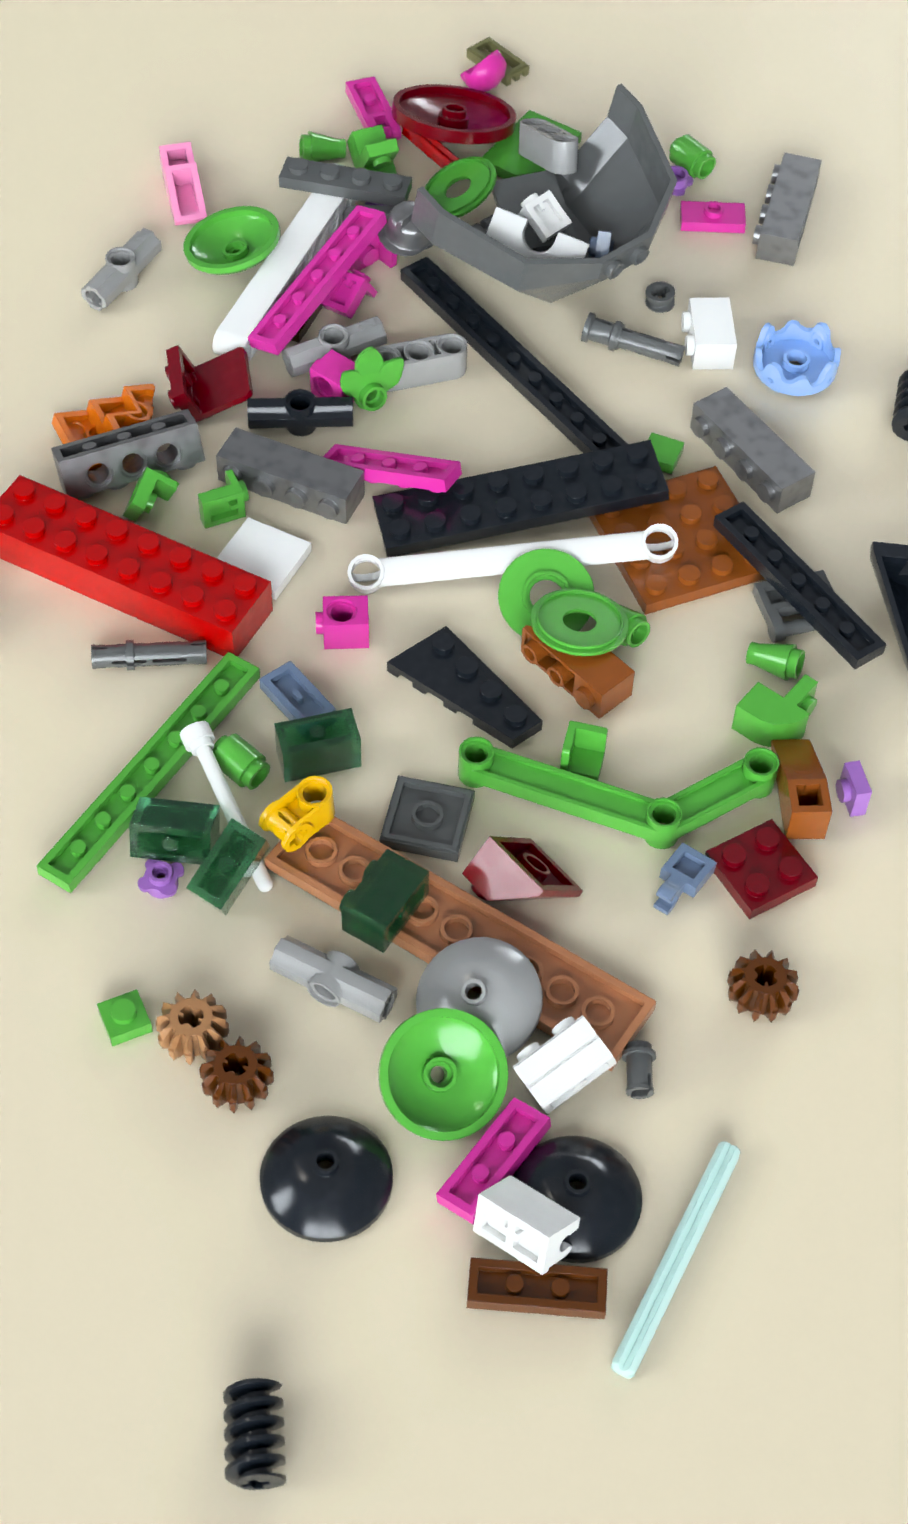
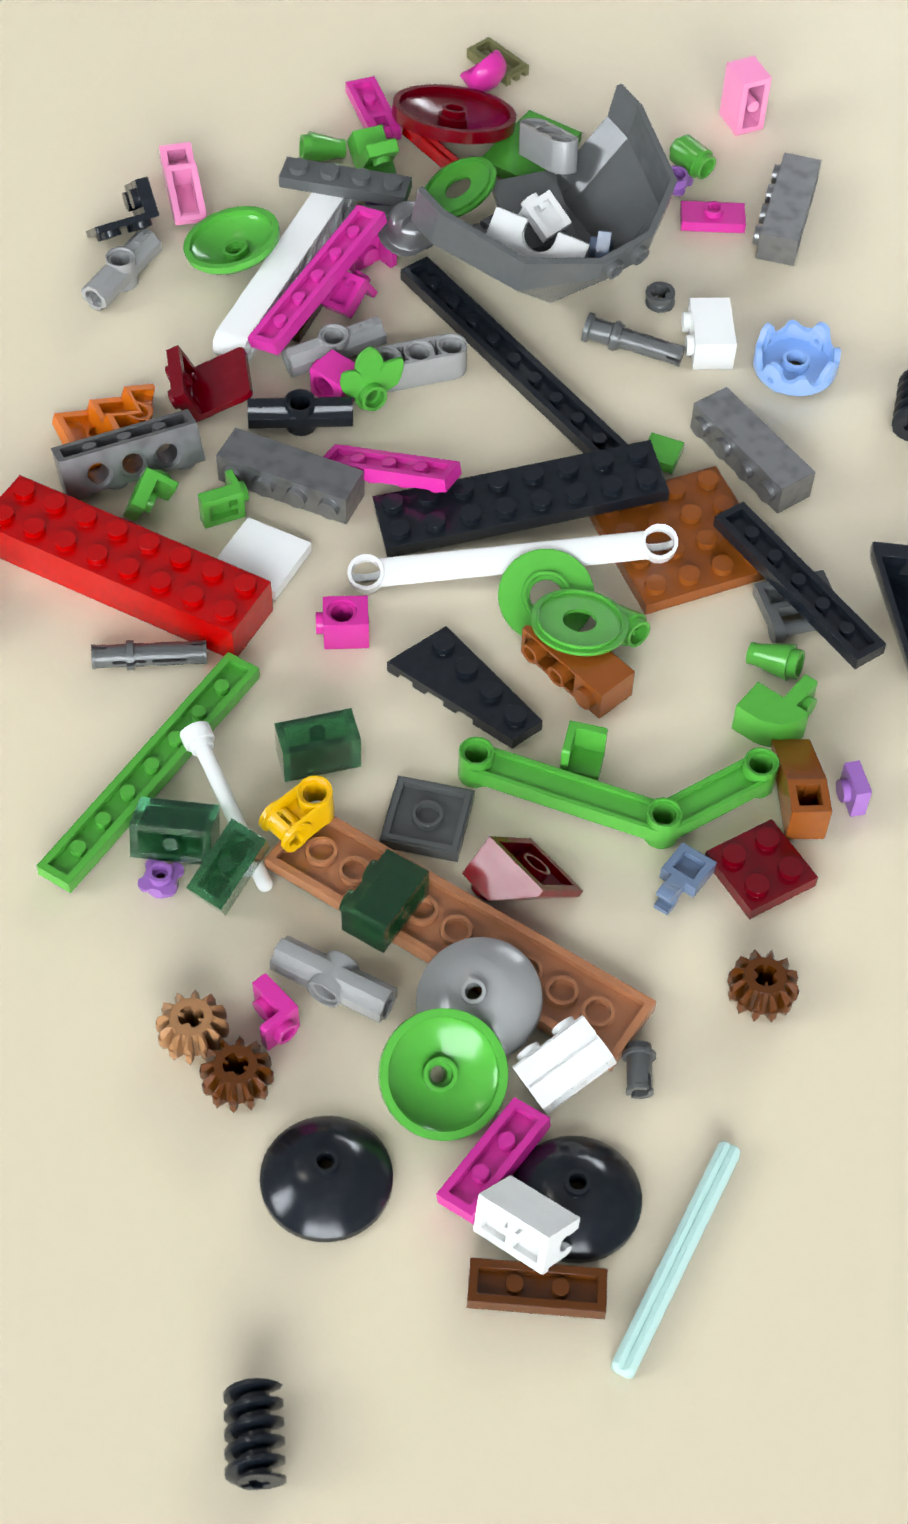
bright green plate [97,989,153,1047] -> none
bright green brick [212,733,270,790] -> none
sand blue plate [259,661,336,737] -> none
none -> black bracket [86,176,160,242]
none -> dark pink bracket [252,973,300,1051]
none -> bright pink brick [719,56,772,136]

